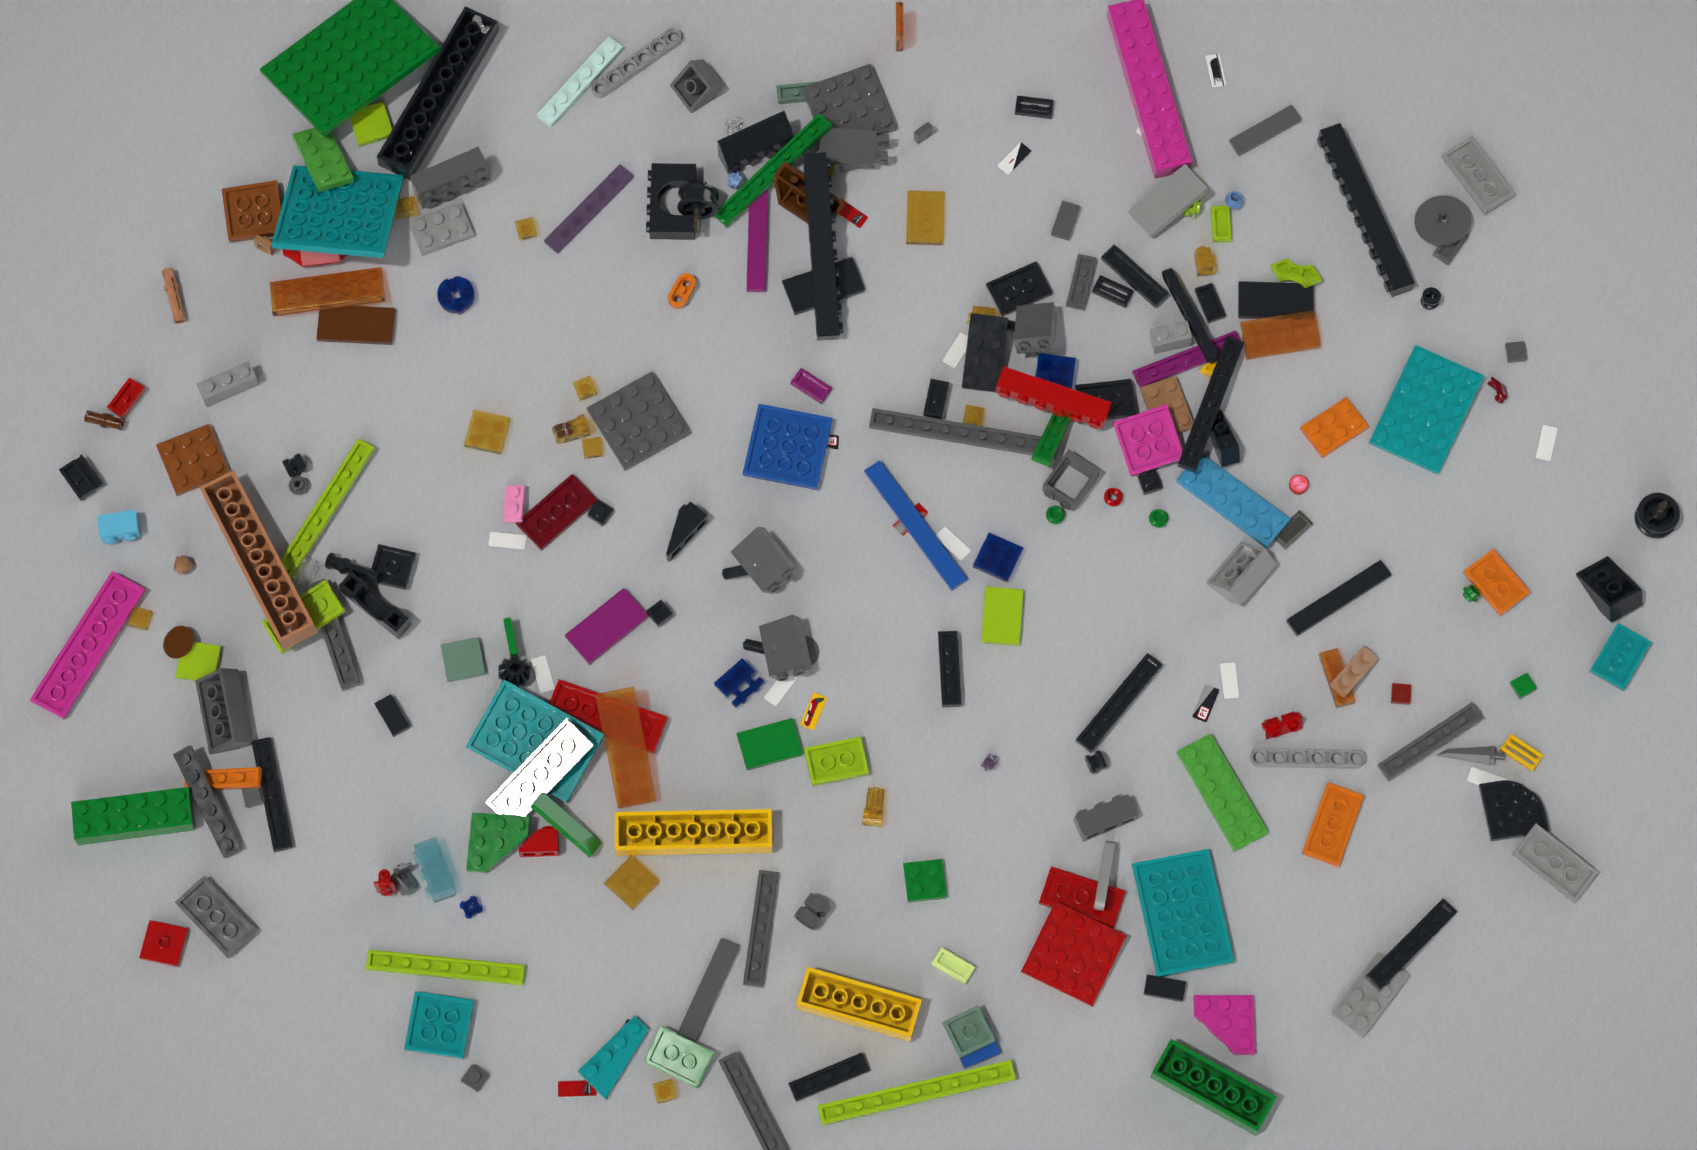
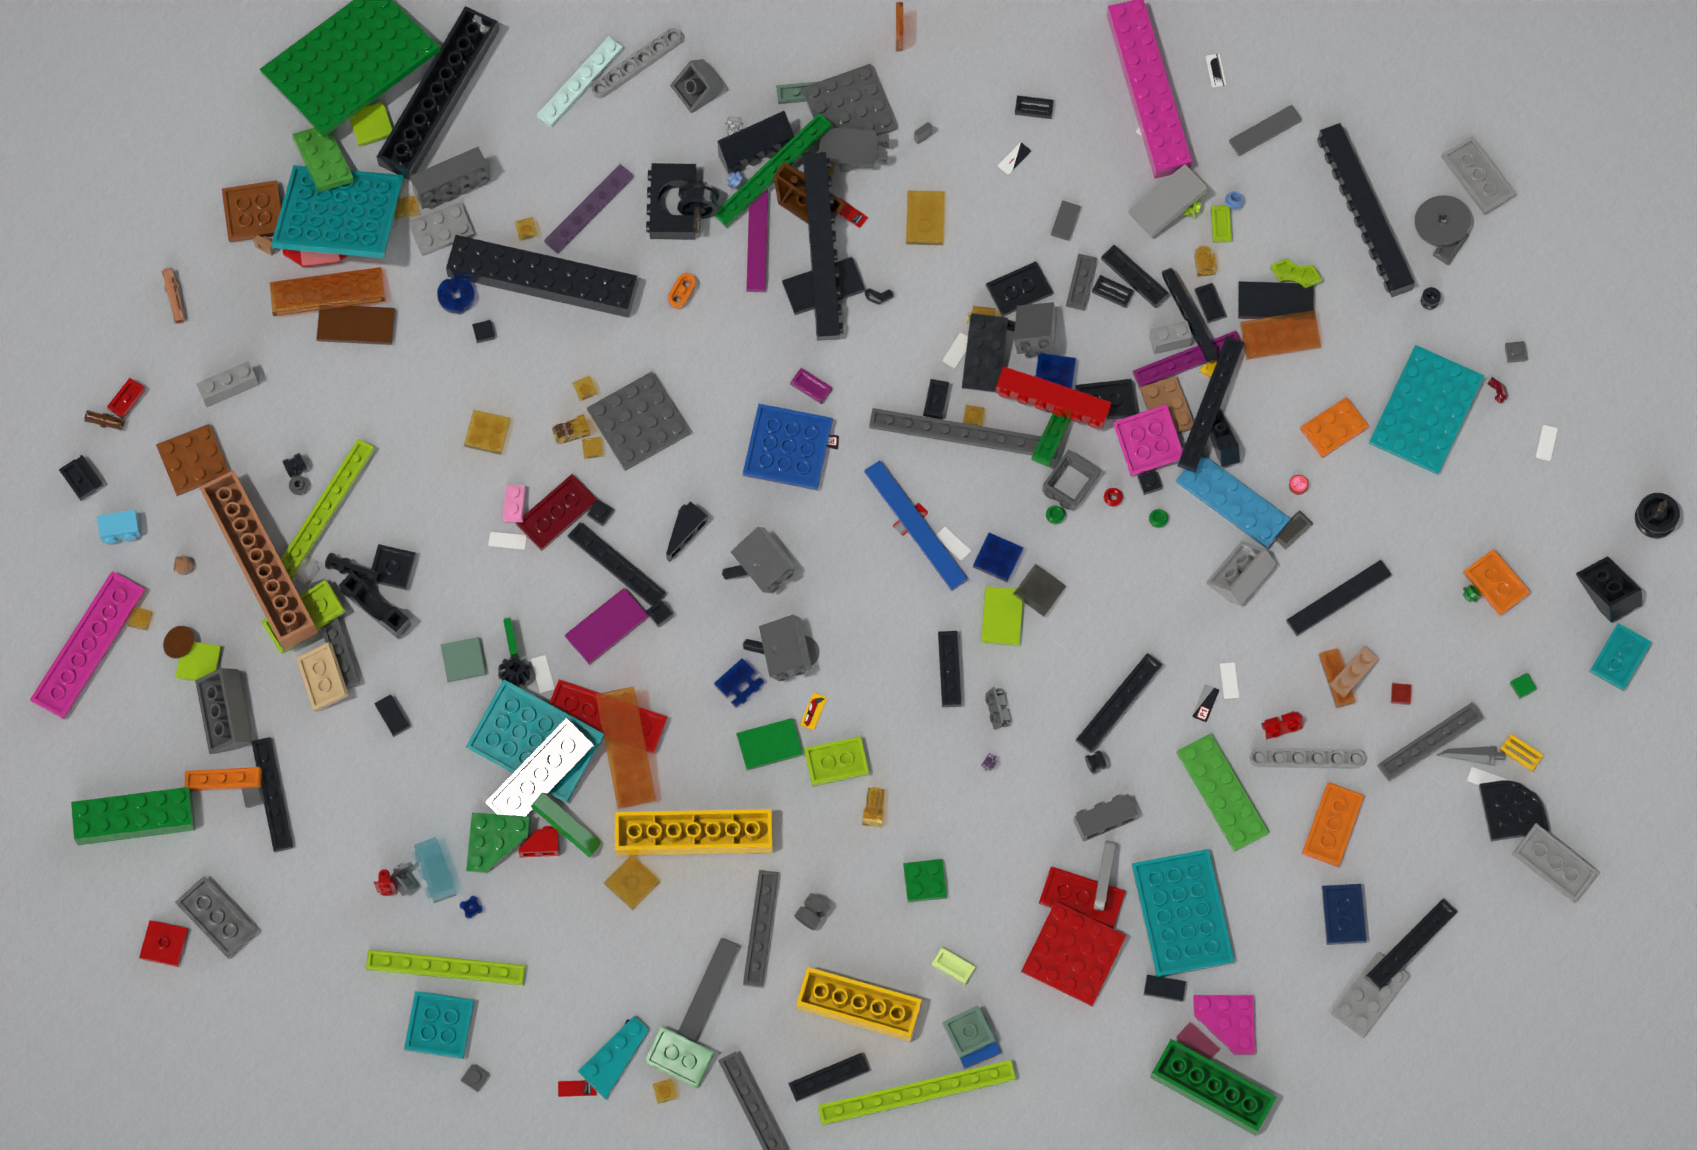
black plate [173,745,243,858] -> none
white sticker [764,675,797,706] -> none
none -> tan plate [296,643,349,712]
none -> black brick [446,235,638,318]
none -> black tile [472,320,495,343]
none -> black tile [567,522,666,607]
none -> black arm [865,288,894,305]
none -> dark grey hinge [985,687,1011,730]
none -> clear smoke tile [1013,564,1066,617]
none -> clear pink tile [1176,1022,1219,1060]
none -> dark blue plate [1321,884,1367,945]

